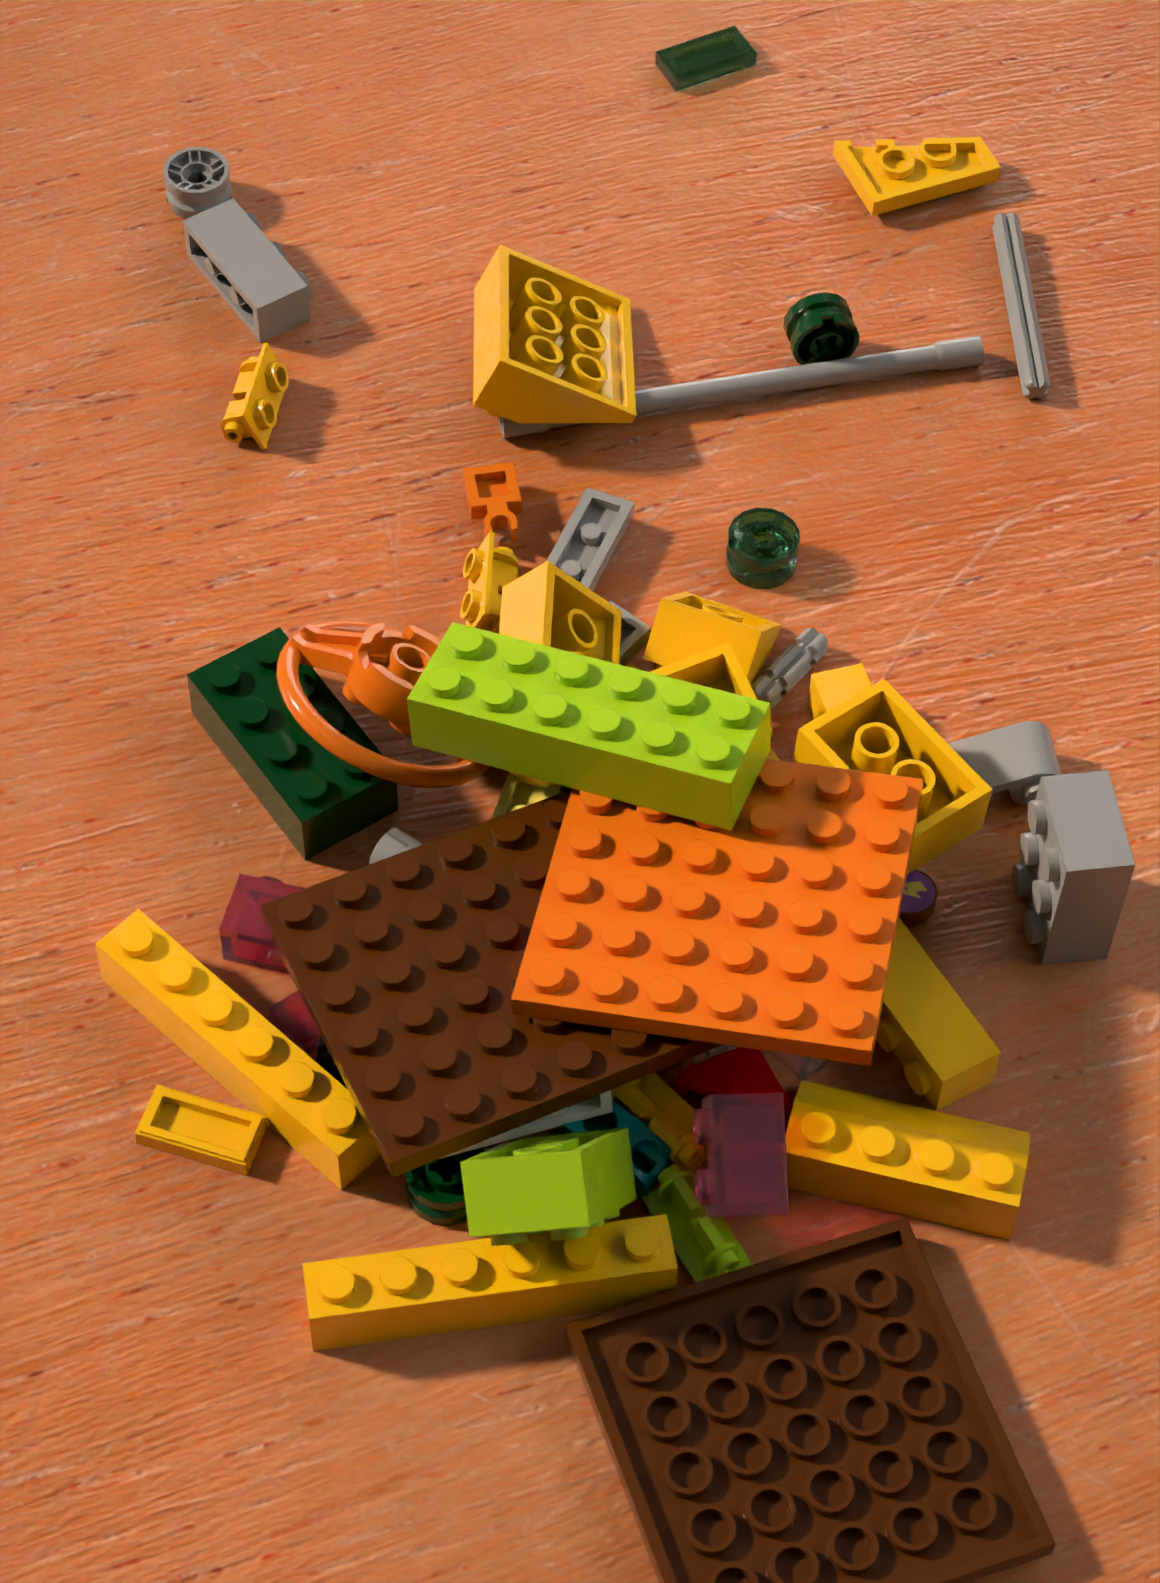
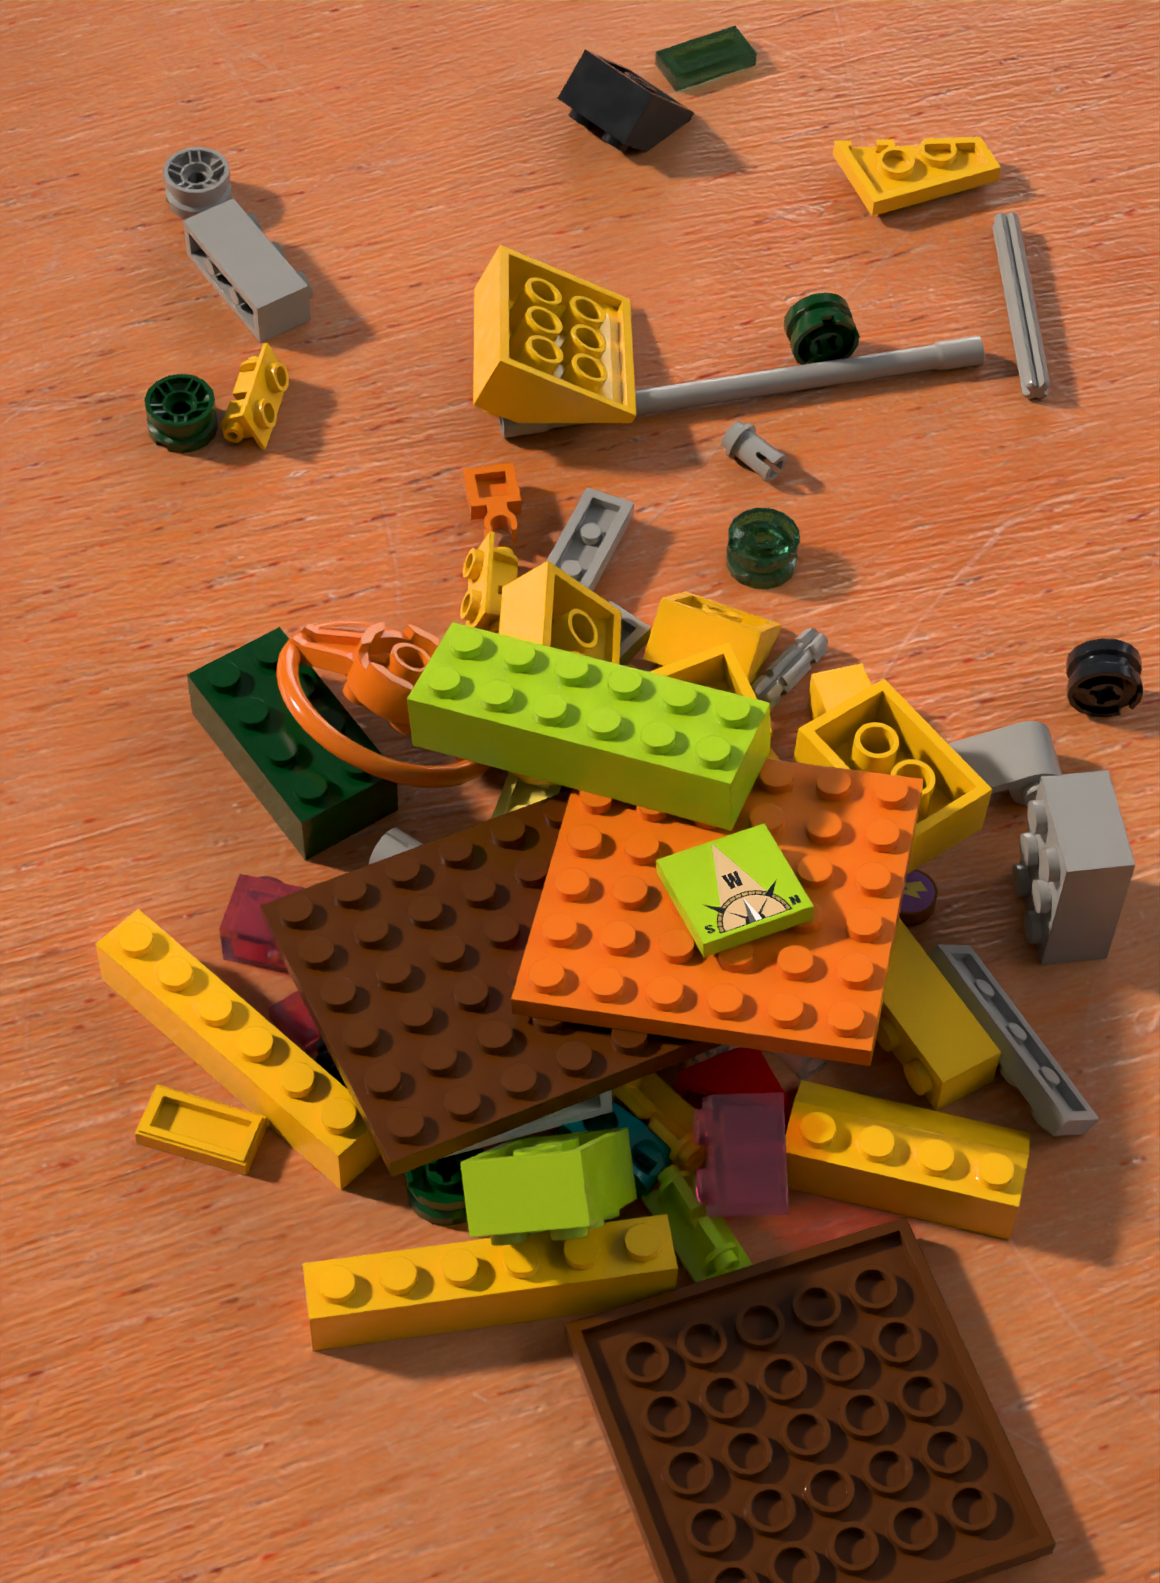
none -> dark green wheel [144,374,218,453]
none -> black slope [557,49,695,153]
none -> lime tile [656,823,814,958]
none -> light grey pin [721,421,787,482]
none -> light grey plate [928,944,1100,1136]
none -> black wheel [1066,638,1143,717]

